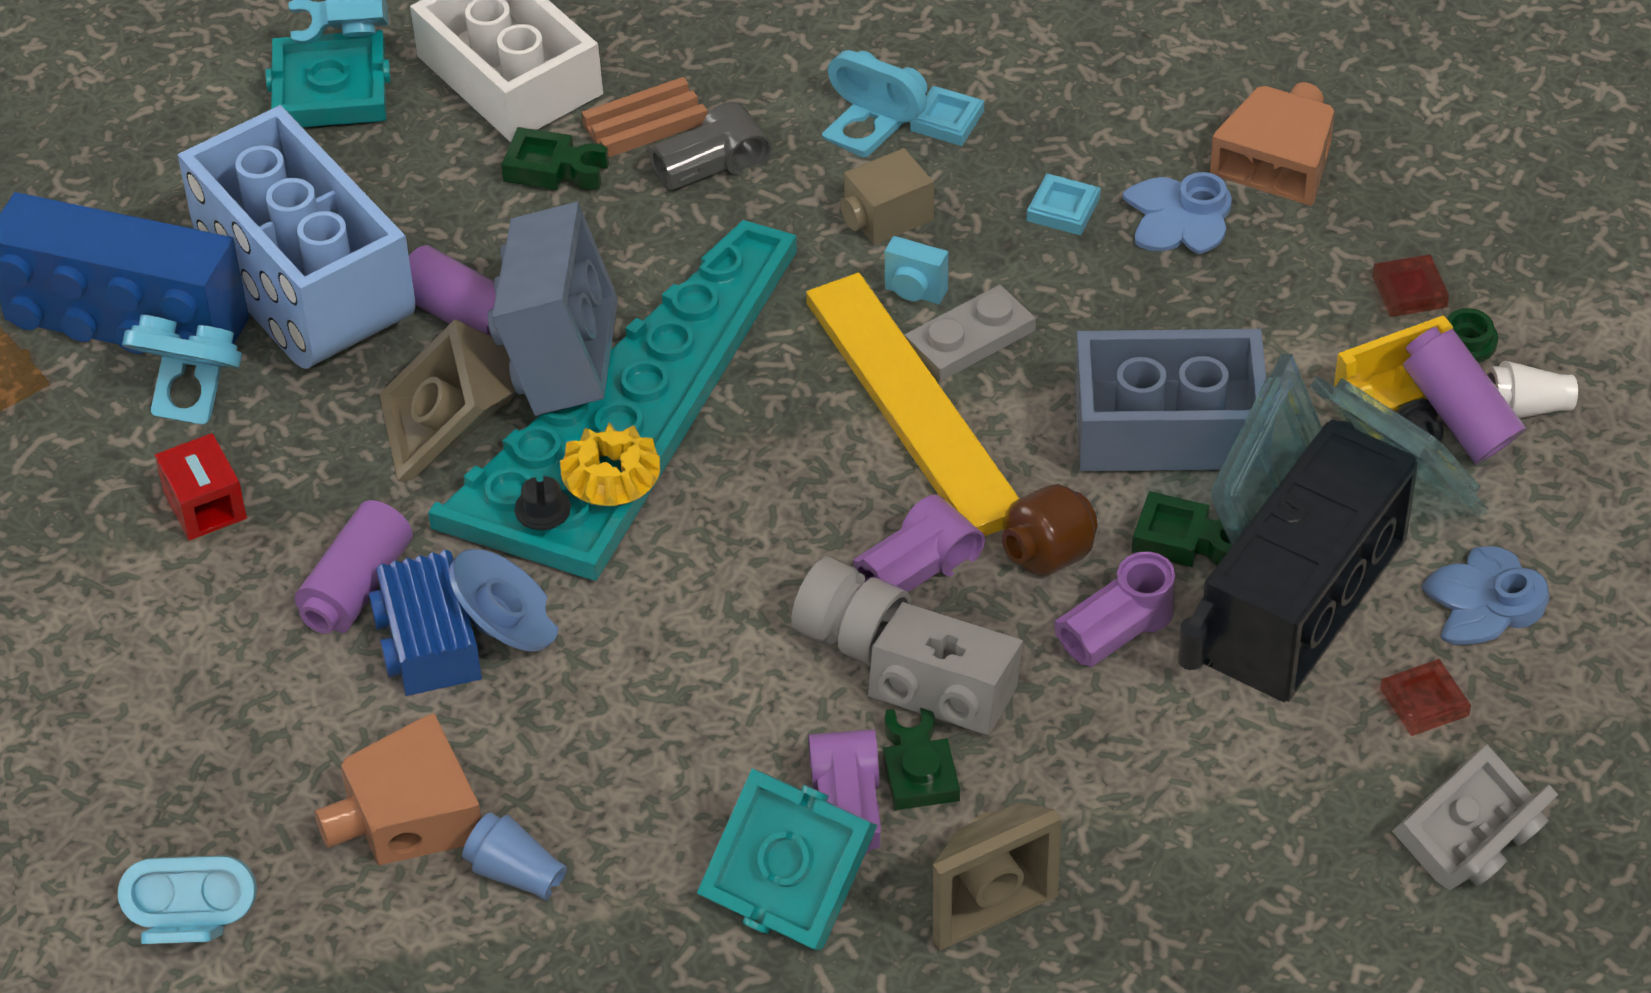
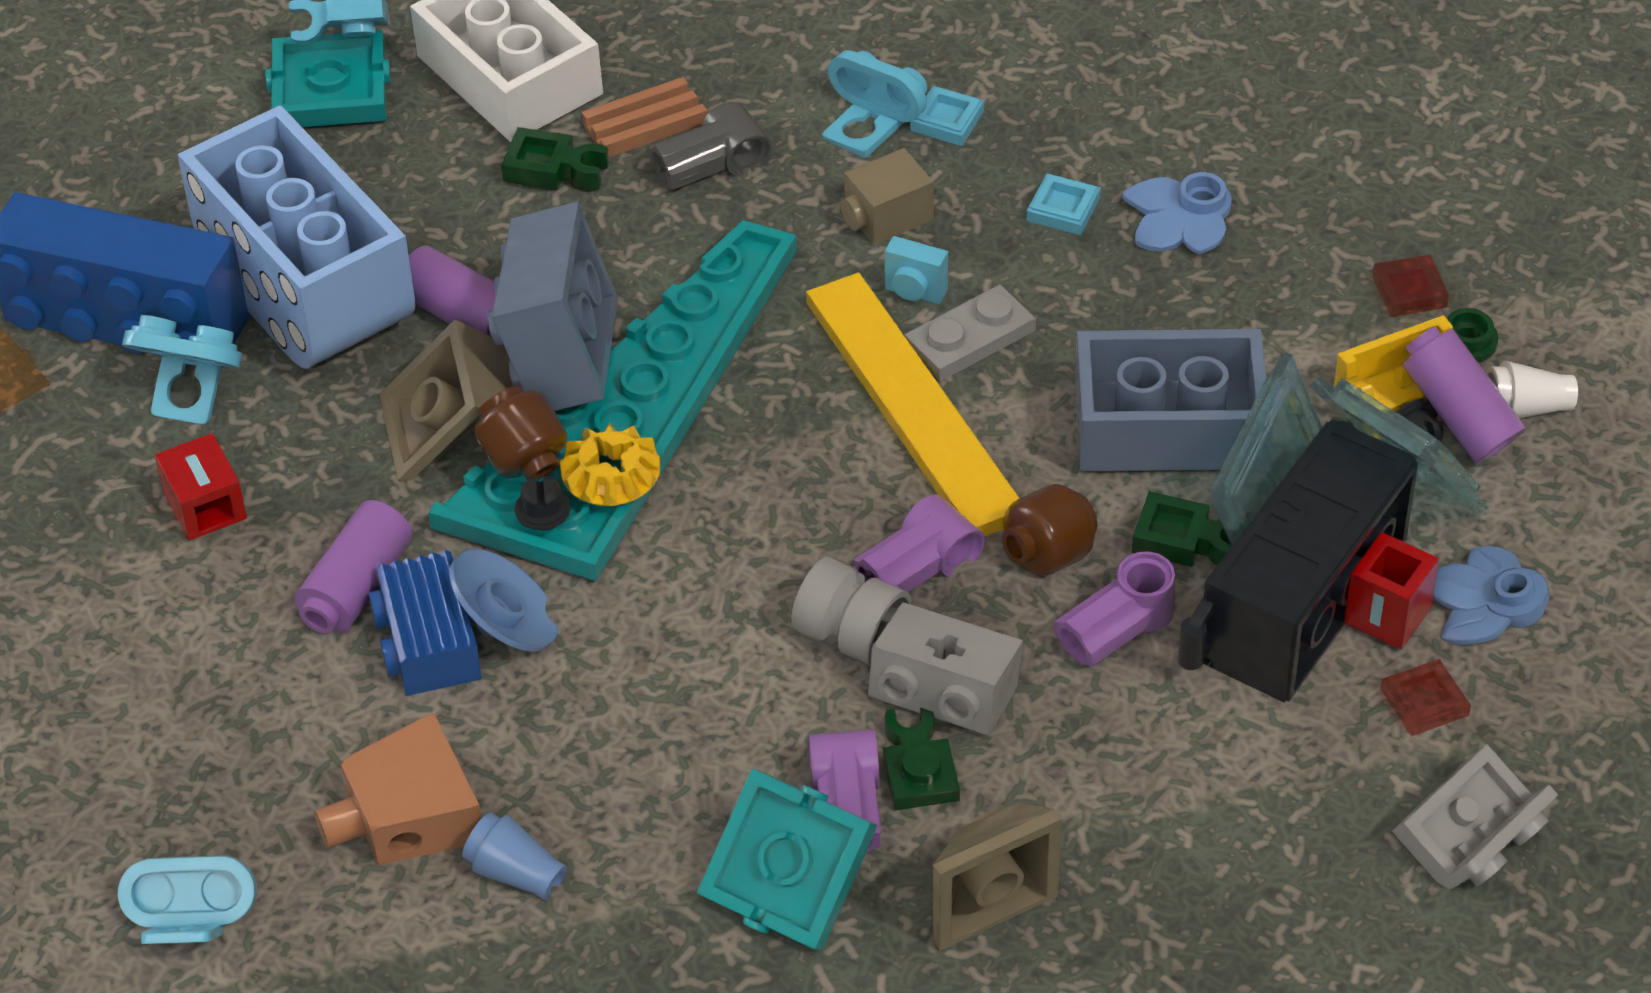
nougat torso [1210,82,1335,206] -> none
none -> reddish brown head [475,386,567,480]
none -> red brick [1344,532,1439,650]

